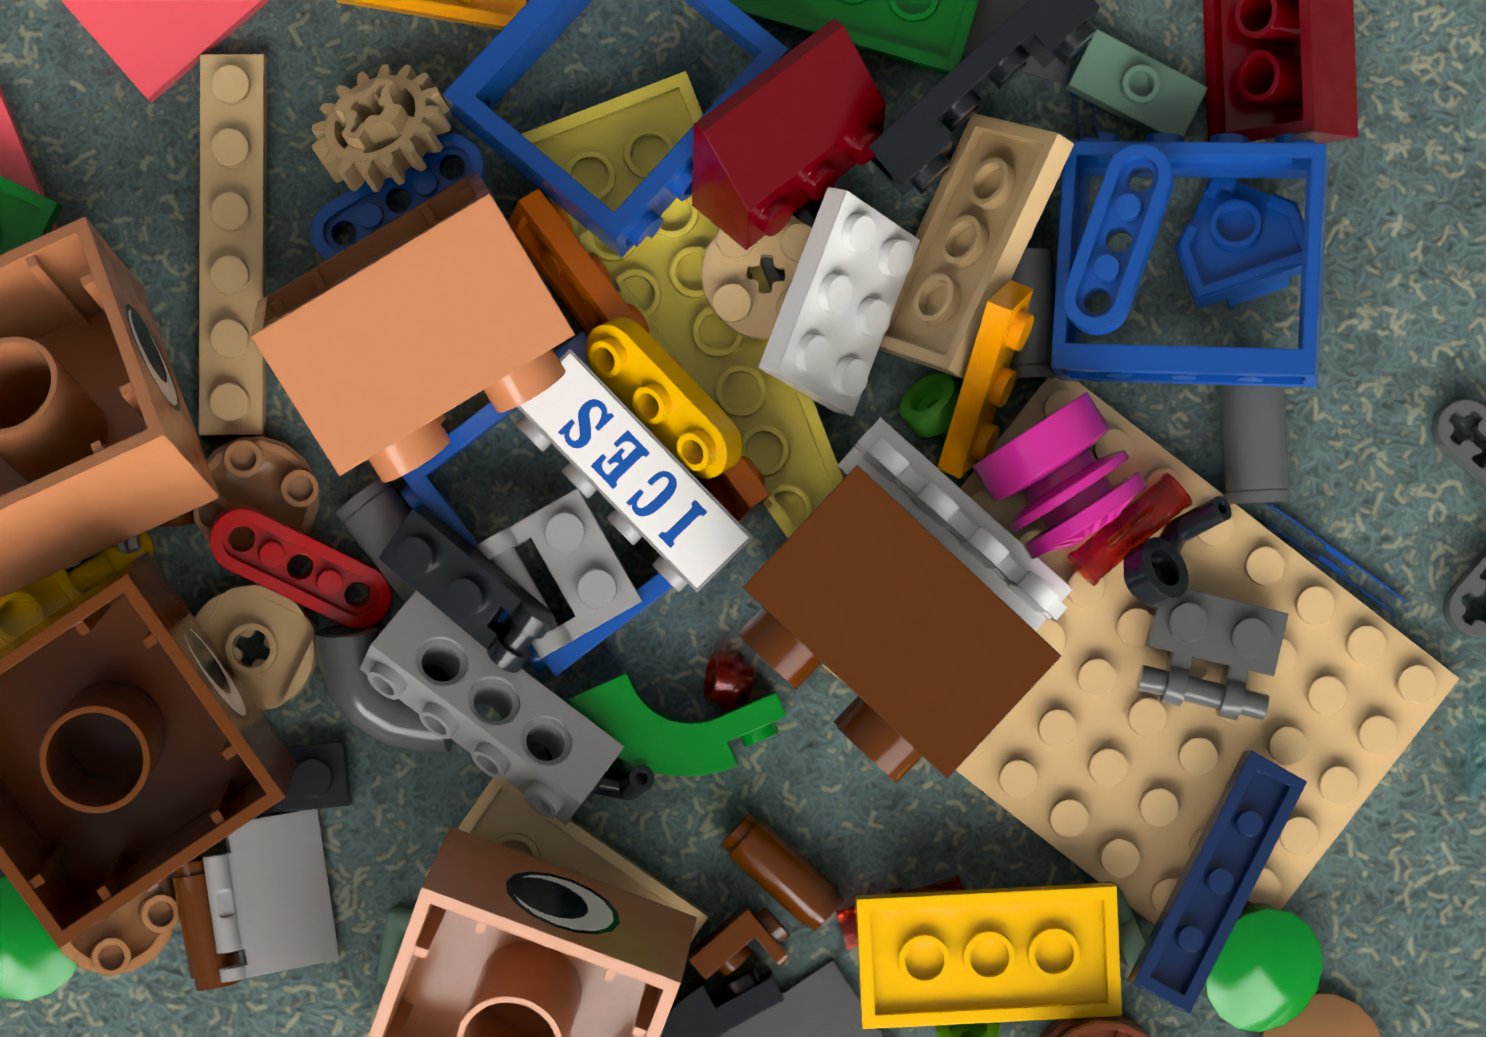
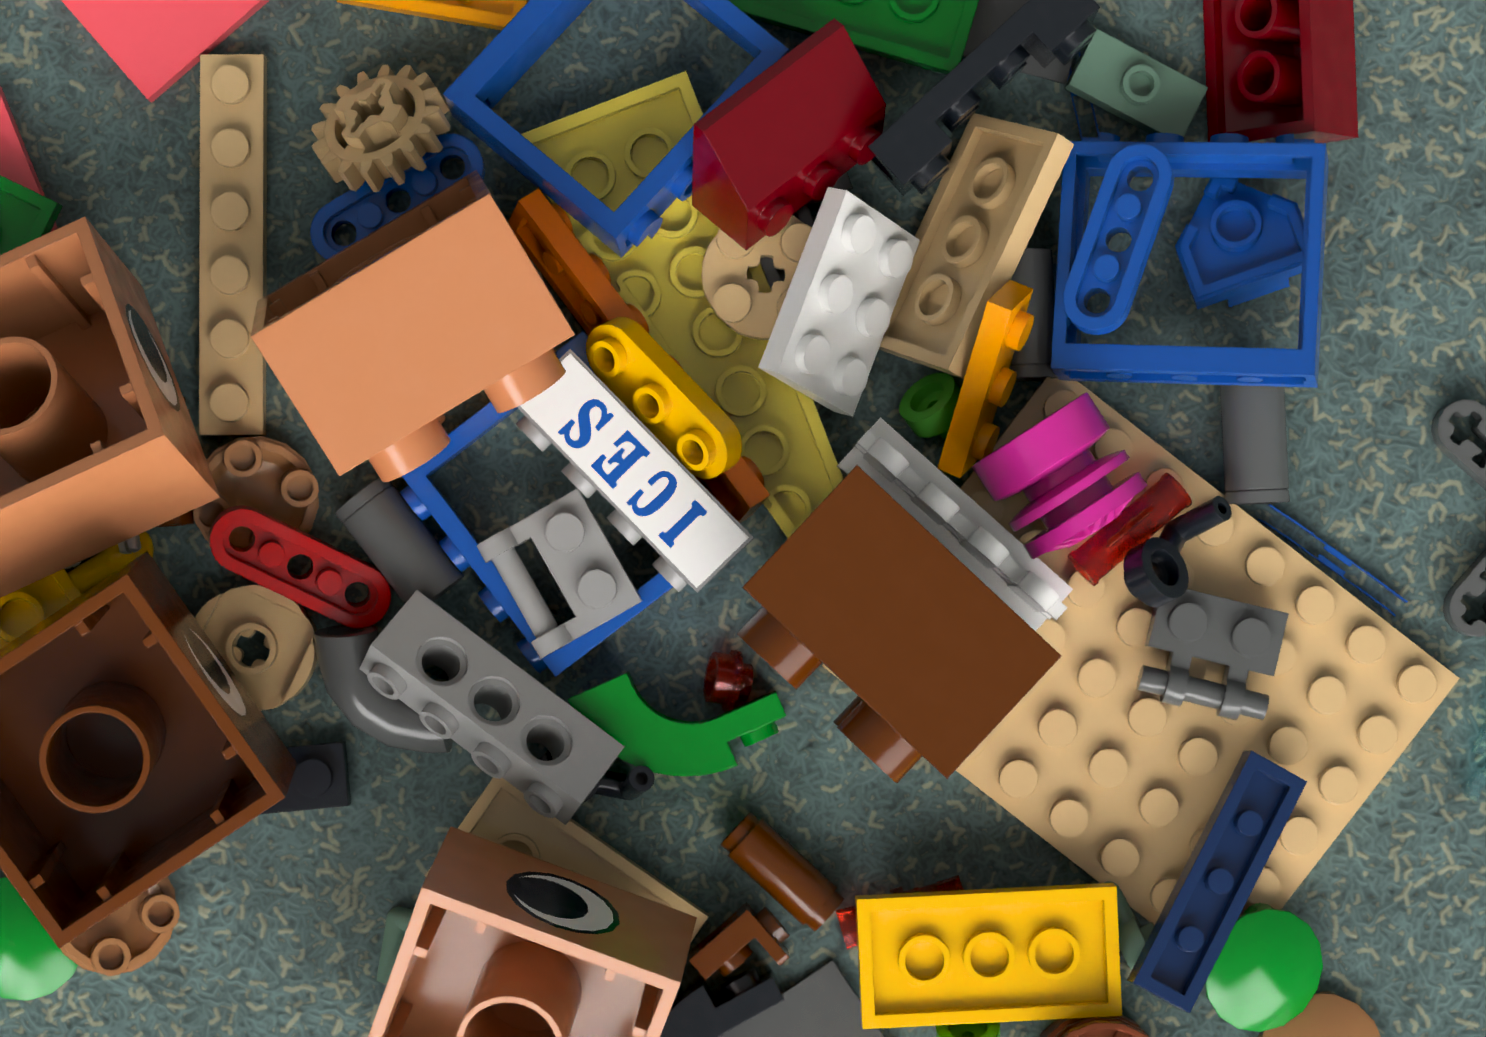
reddish brown piece [172,856,241,991] -> none
light grey piece [202,809,340,982] -> none
black plate [379,504,555,673] -> none

